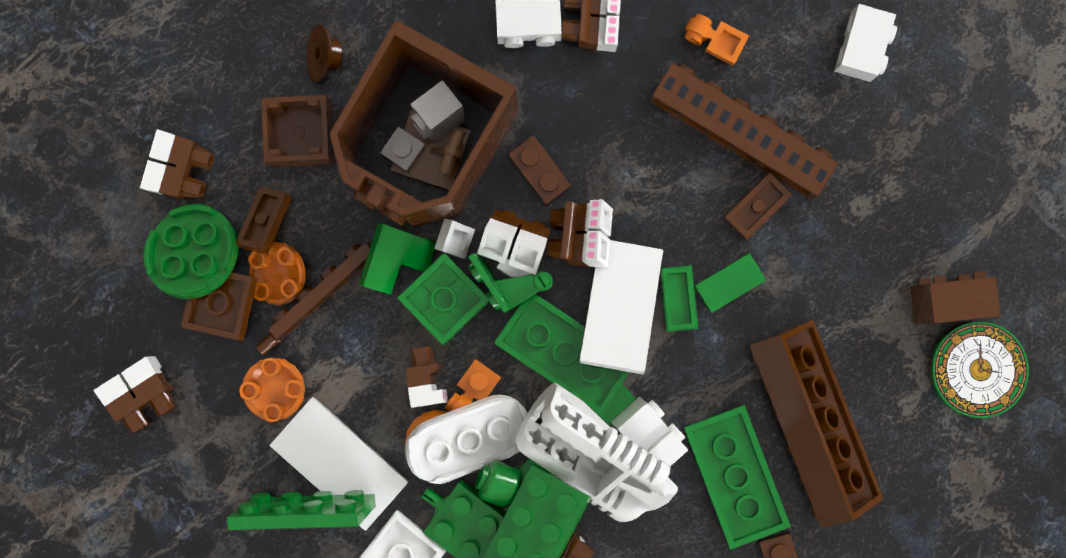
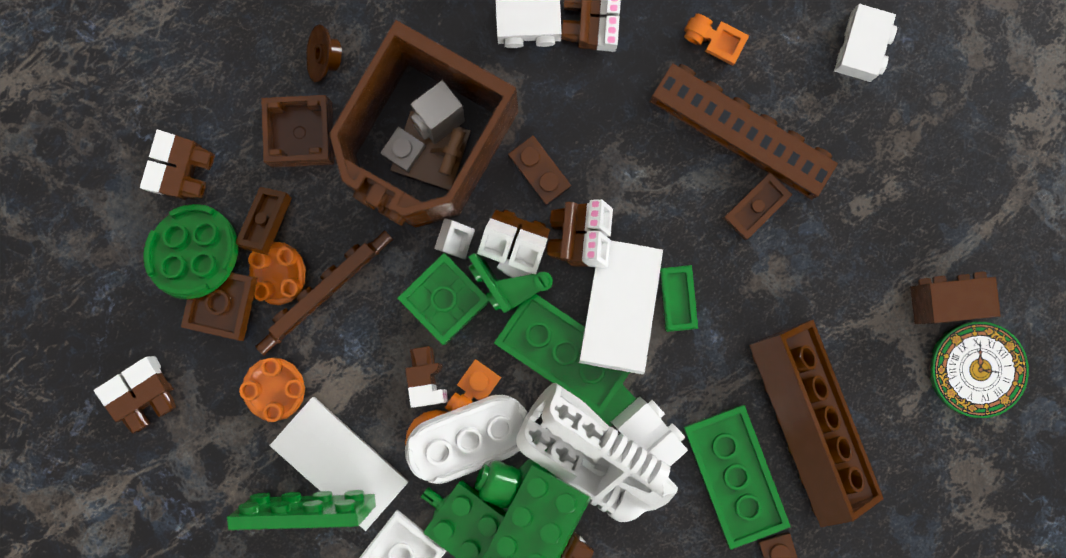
green tile [358,223,436,295] -> none
green tile [694,253,766,313] -> none

